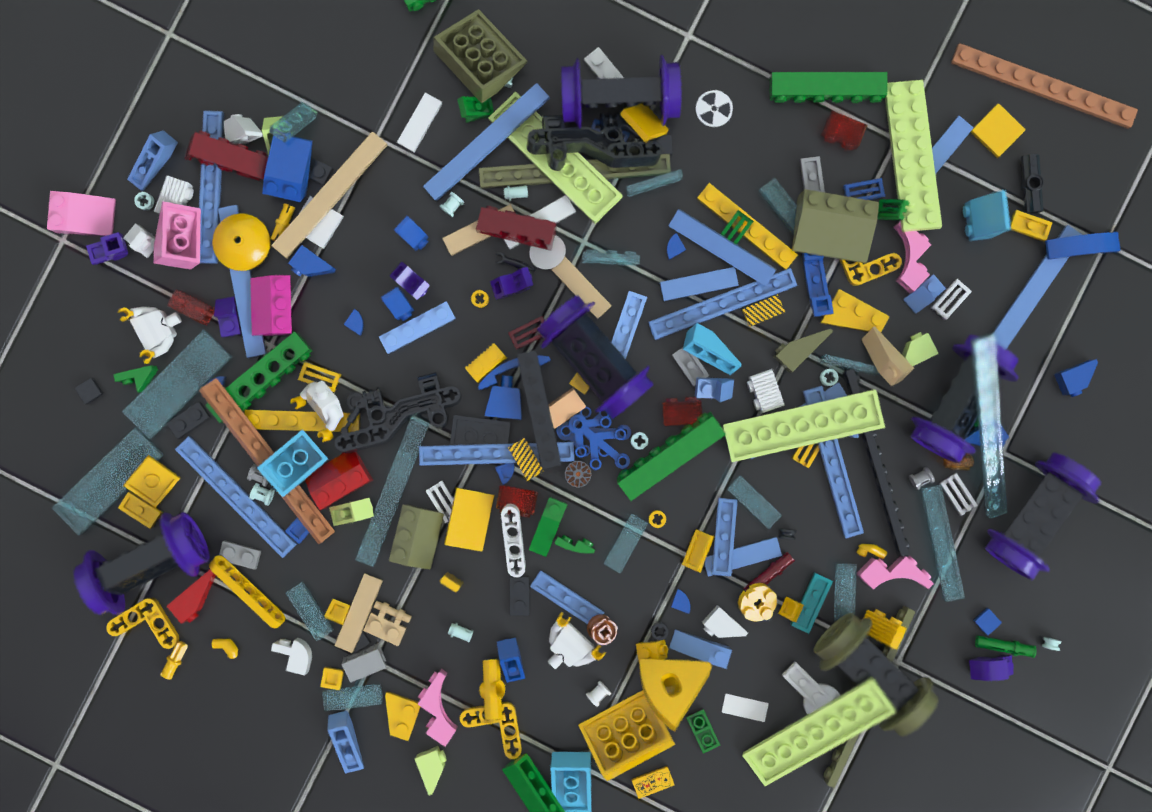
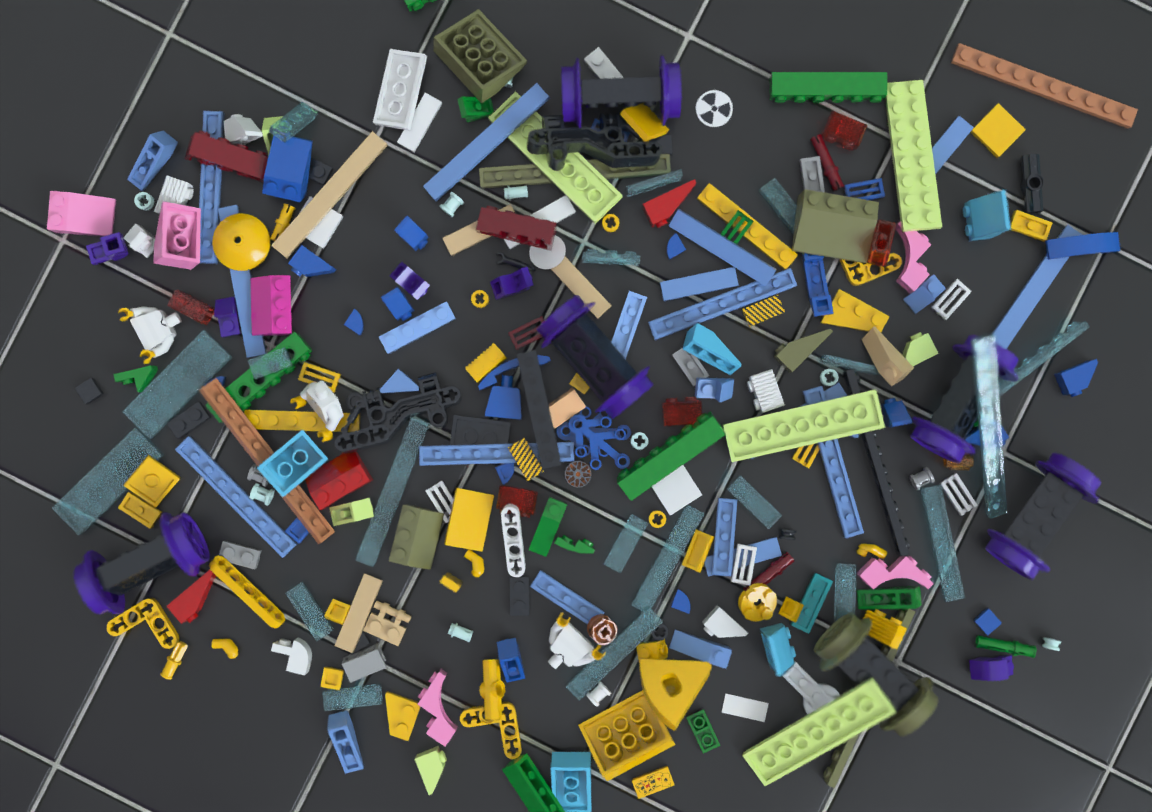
green tile [877,199,910,220] -> none
none -> clear light blue plate [248,347,292,379]
none -> white plate [373,49,427,130]
none -> medium blue slope [380,369,421,394]
none -> yellow arm [464,549,485,577]
none -> clear light blue plate [566,607,663,701]
none -> yellow bush [602,214,619,232]
none -> clear light blue plate [631,505,704,614]
none -> red slope [642,179,697,228]
none -> white tile [652,465,702,515]
none -> white tile [731,543,757,585]
none -> medium azure slope [760,623,796,676]
none -> dark red pin [810,134,845,191]
none -> green slope [857,586,922,609]
none -> clear red brick [867,220,896,267]
none -> blue slope [880,398,912,427]
none -> clear light blue plate [991,321,1090,398]

